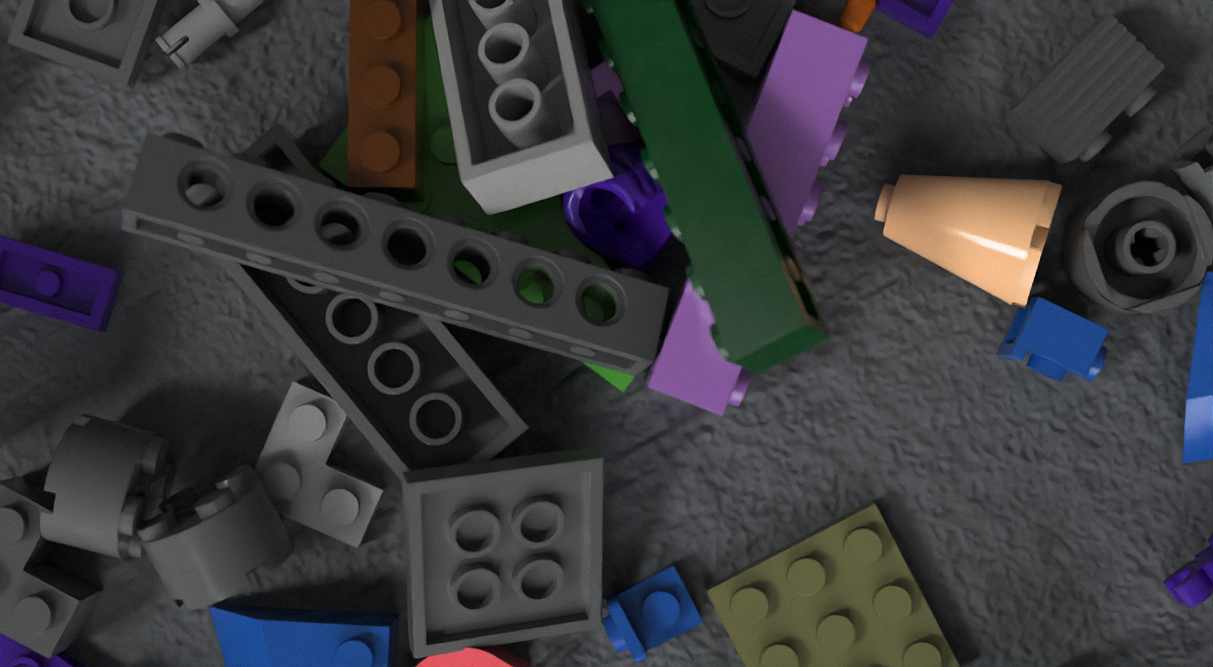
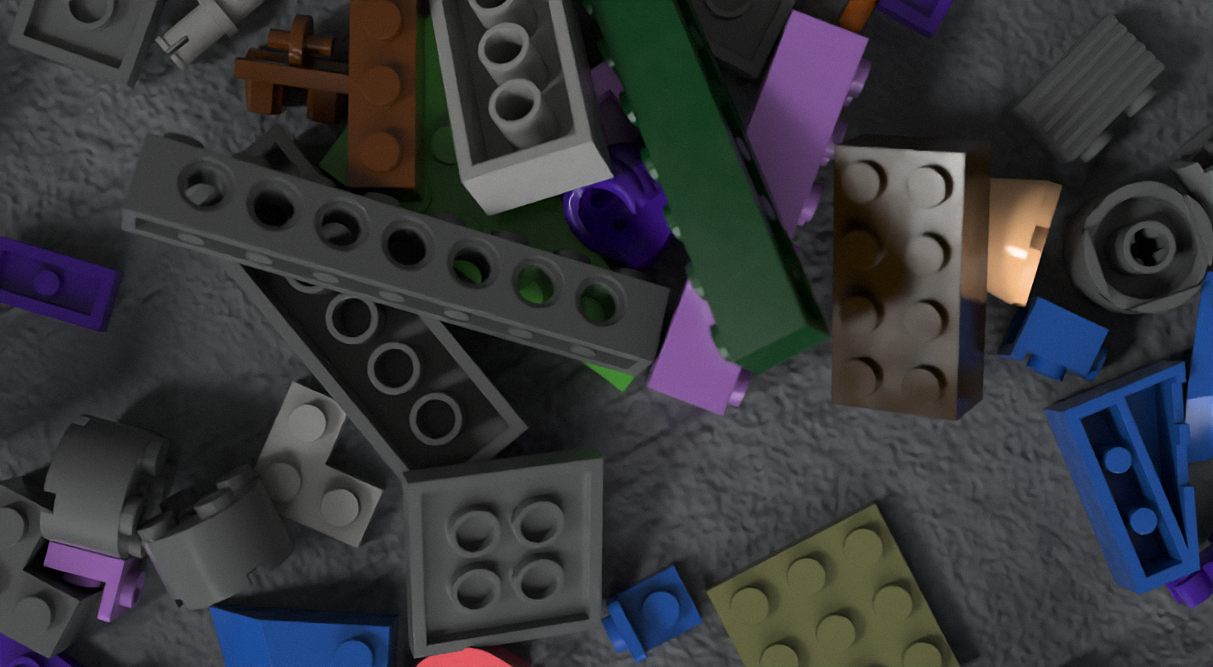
none -> medium lavender bracket [43,541,146,622]
none -> reddish brown hips [234,14,349,124]
none -> dark brown brick [832,134,992,421]
none -> blue wedge [1043,360,1200,595]

